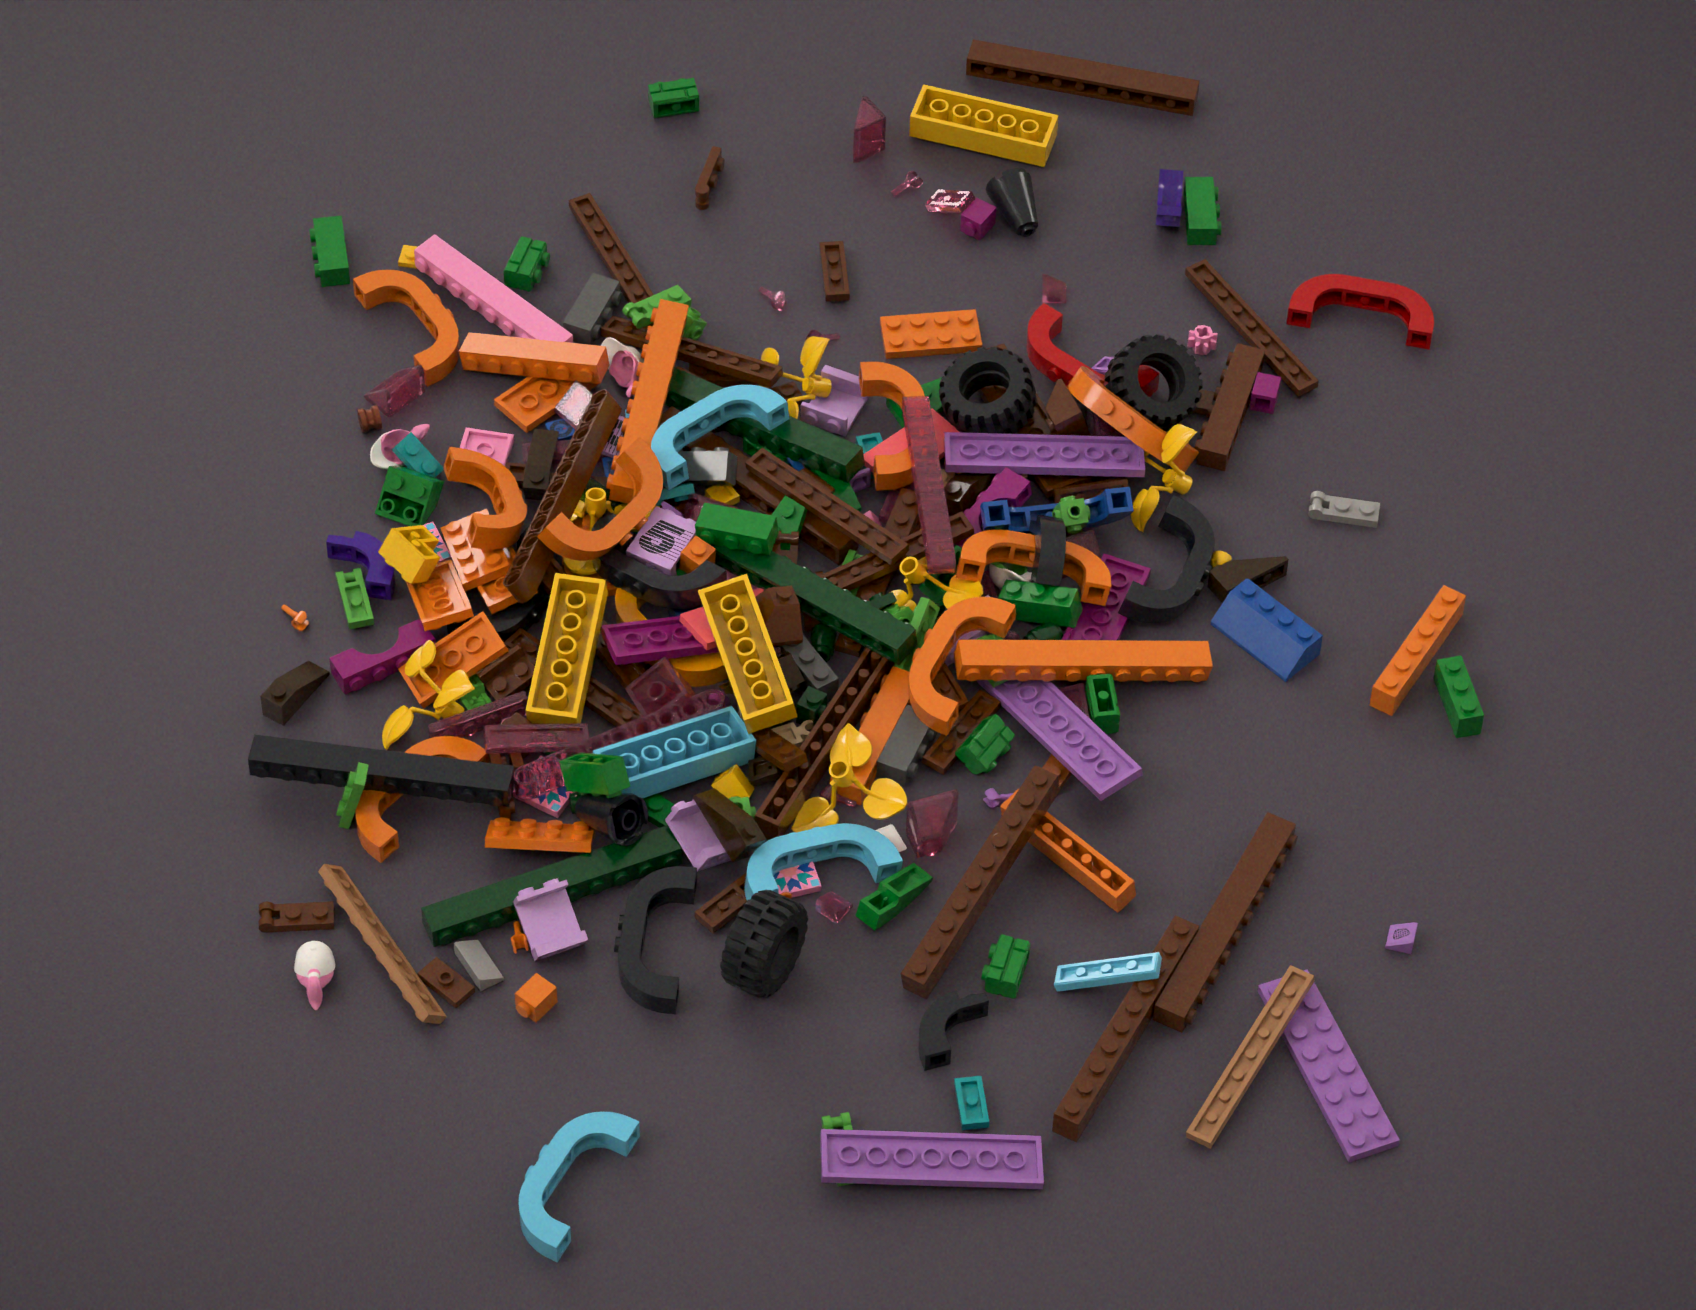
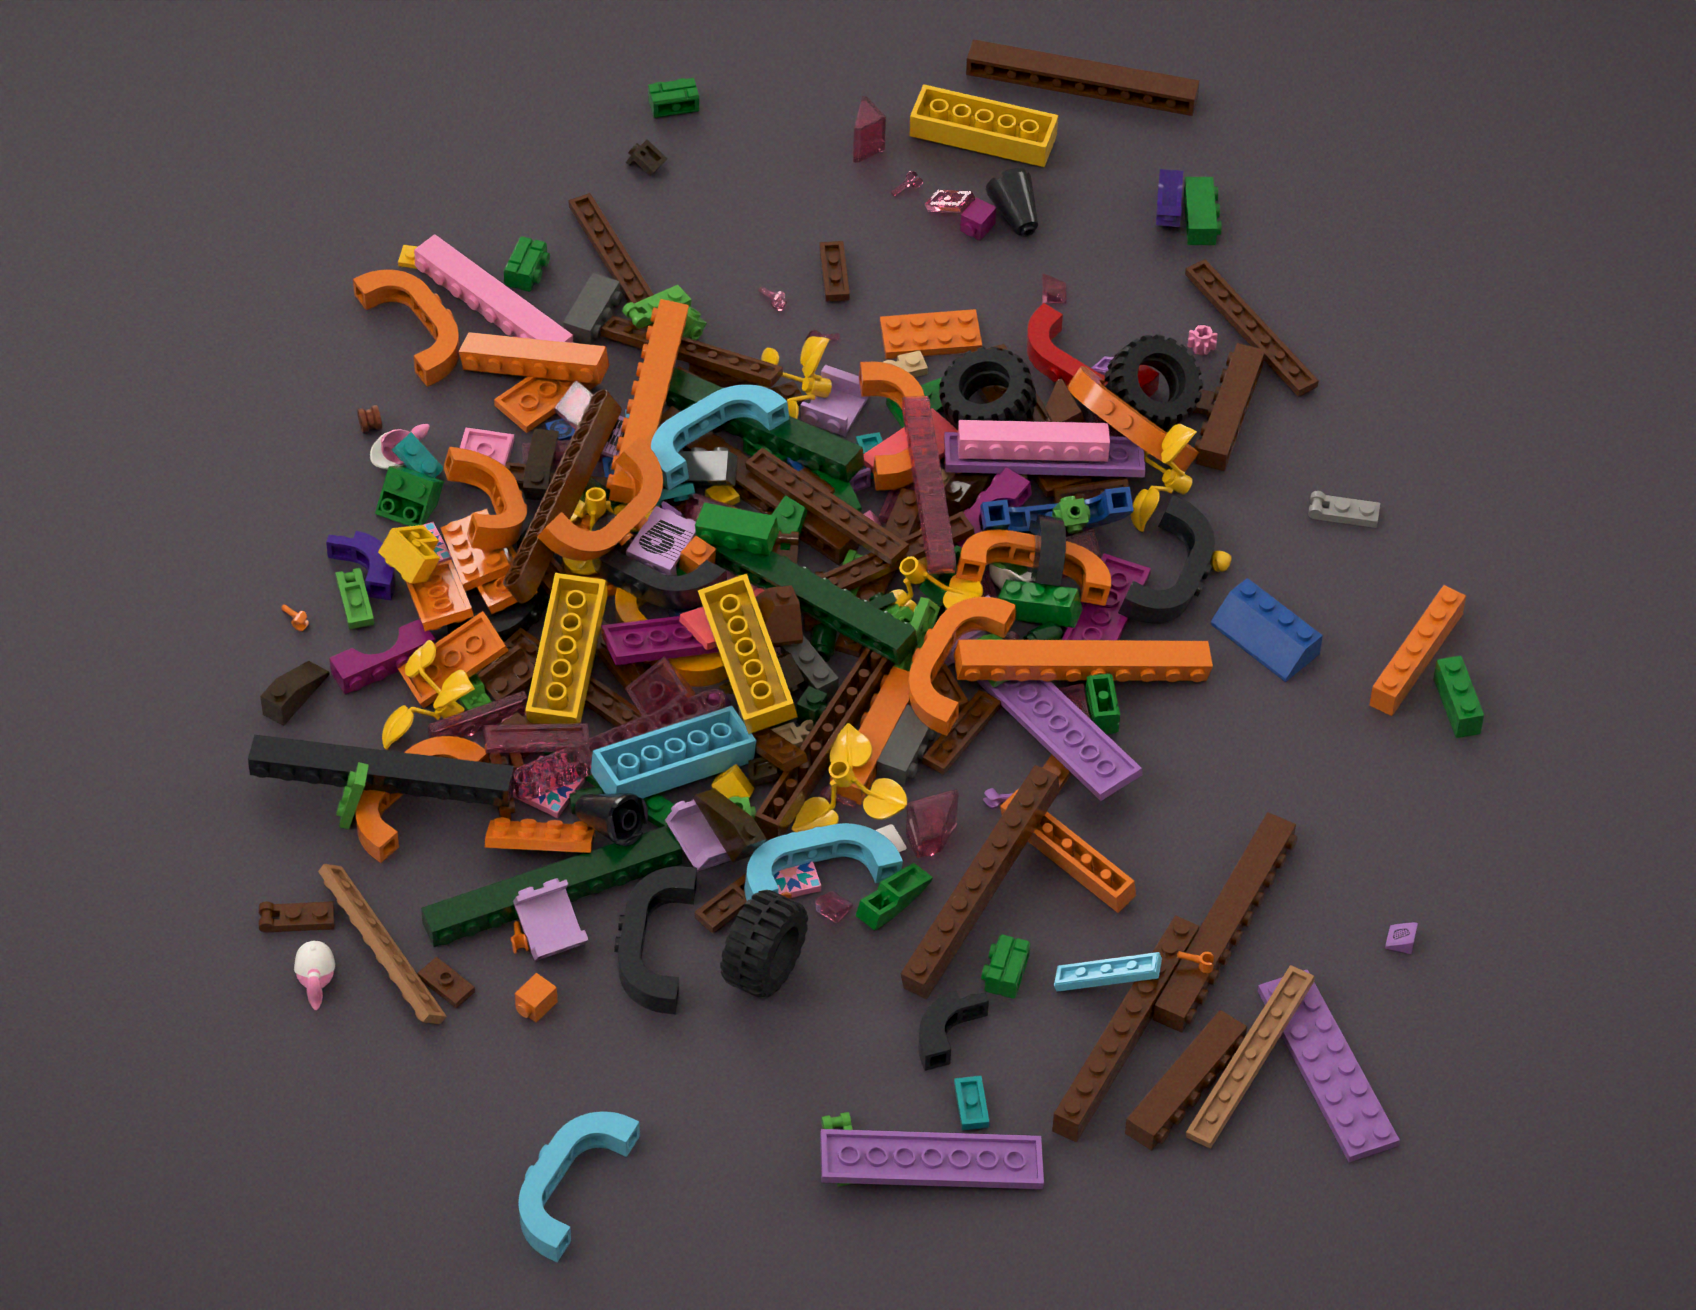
green brick [309,215,350,287] -> none
clear pink slope [363,365,425,418] -> none
light grey slope [454,940,504,992] -> none
green brick [559,753,631,798] -> none
bright pink hair [601,337,644,398] -> none
reddish brown plate [695,146,725,210] -> none
green brick [955,714,1015,775] -> none
dark brown slope [1208,556,1289,603] -> none
magenta brick [1250,372,1281,414] -> none
red arch [1286,274,1434,350] -> none
none -> dark brown bracket [626,139,668,176]
none -> tan plate [883,351,928,377]
none -> bright pink brick [957,420,1110,462]
none -> reddish brown brick [1125,1010,1247,1151]
none -> orange hand [1177,951,1214,973]

